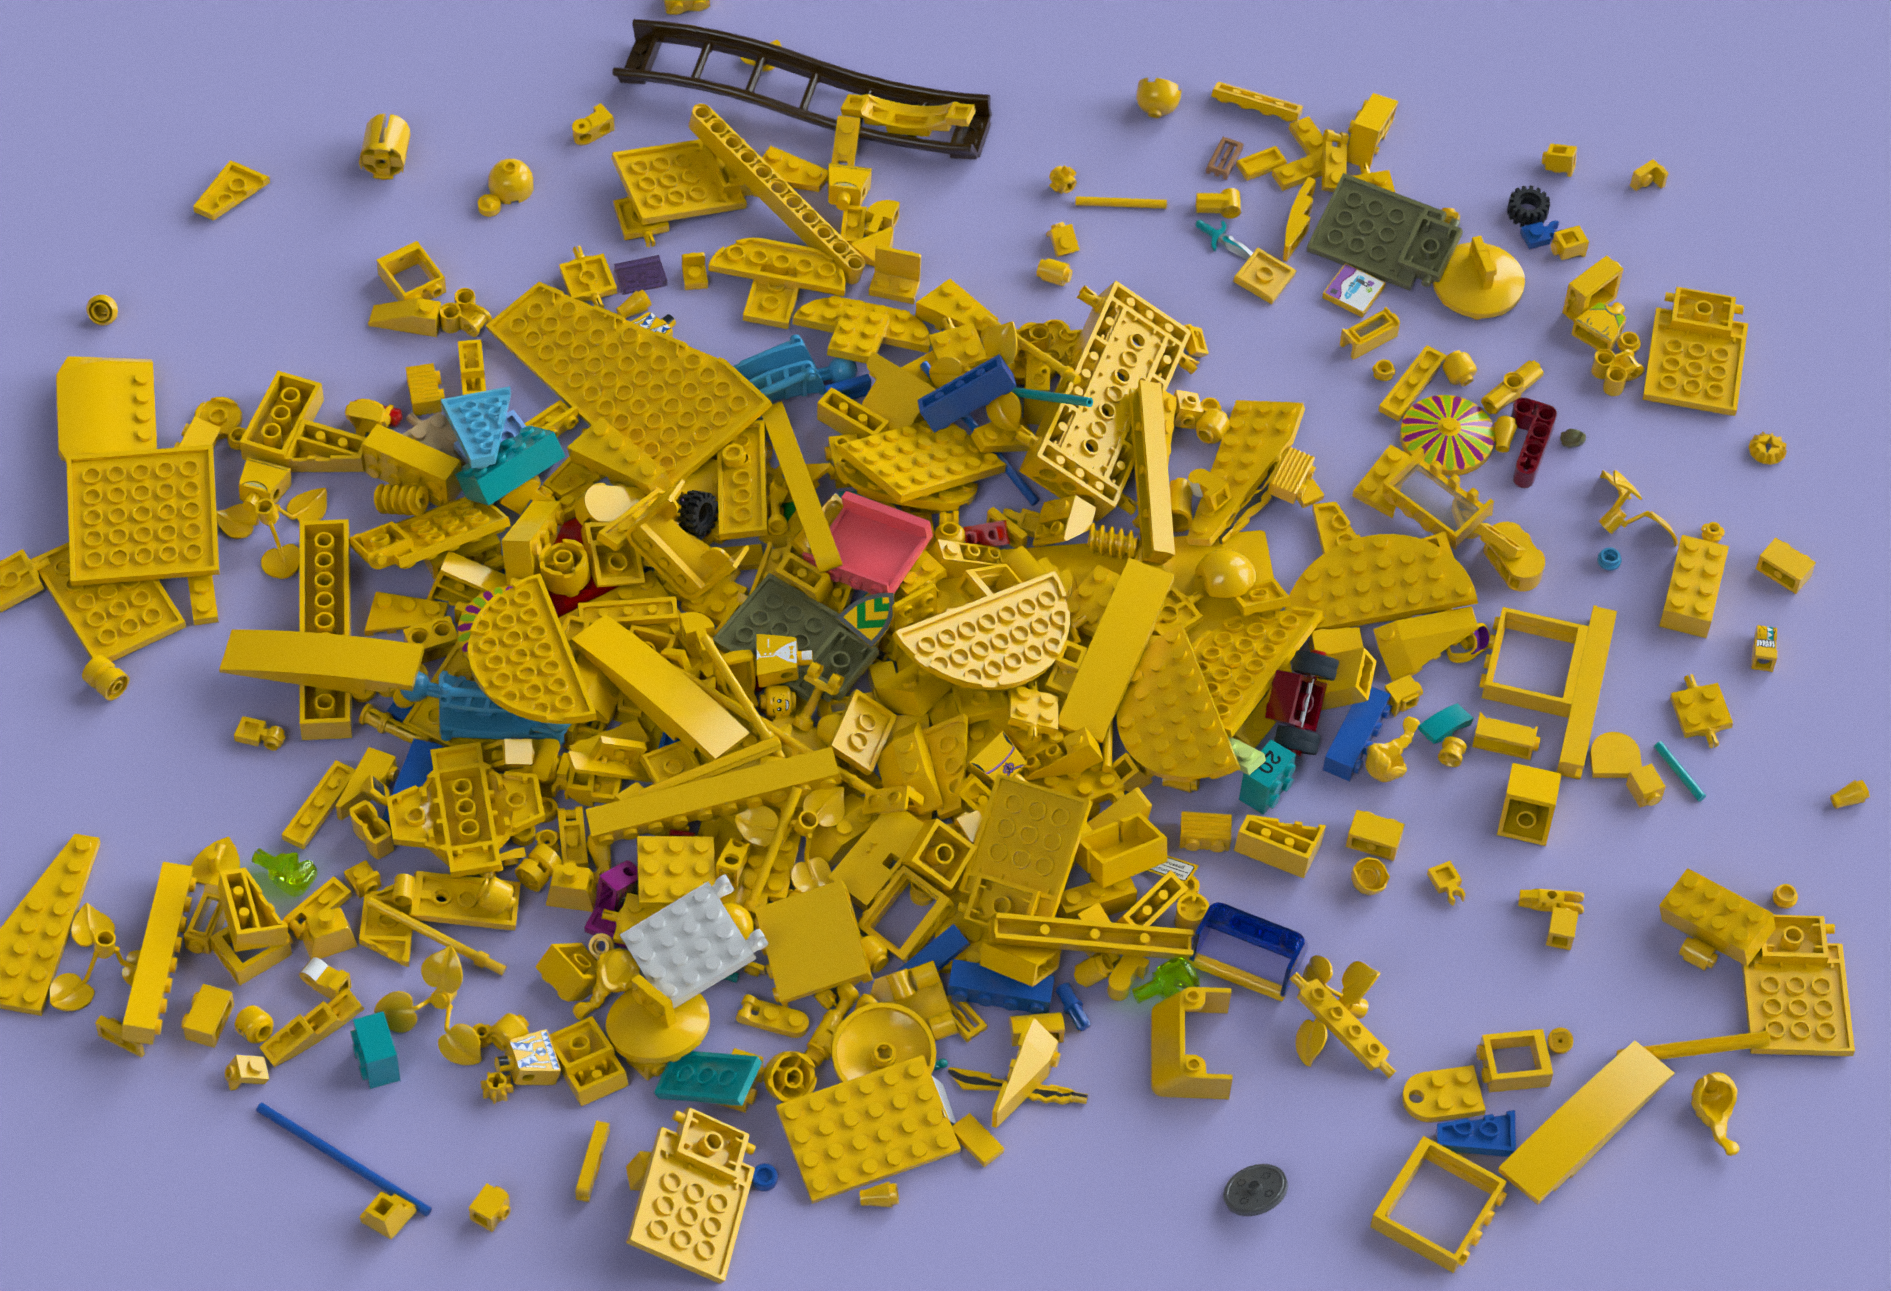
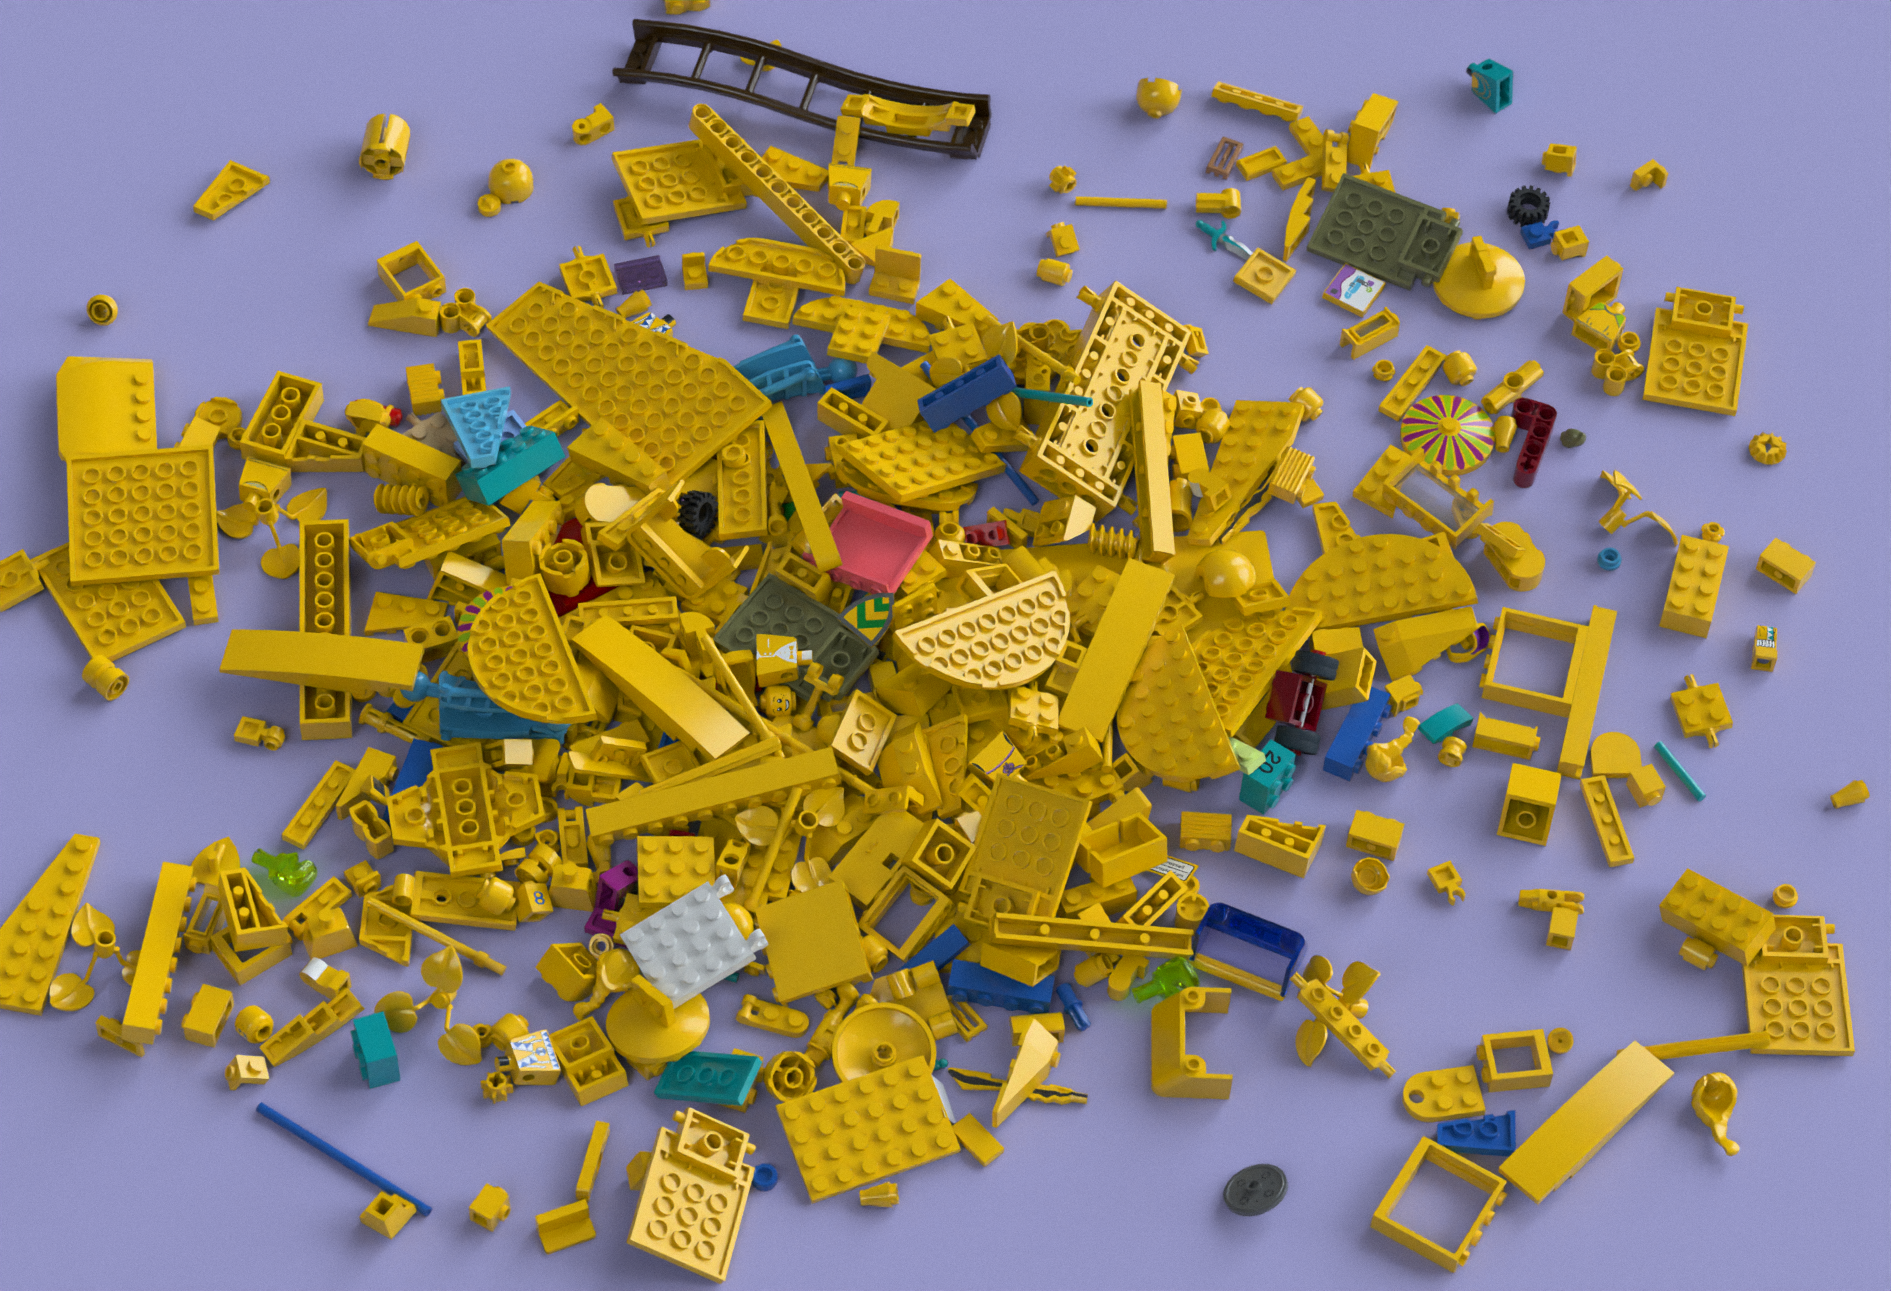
none -> yellow brick [513,881,553,922]
none -> yellow panel [535,1199,596,1254]
none -> yellow brick [1169,433,1209,482]
none -> yellow head [1288,386,1324,422]
none -> teal torso [1466,59,1513,113]
none -> yellow plate [1579,775,1634,867]

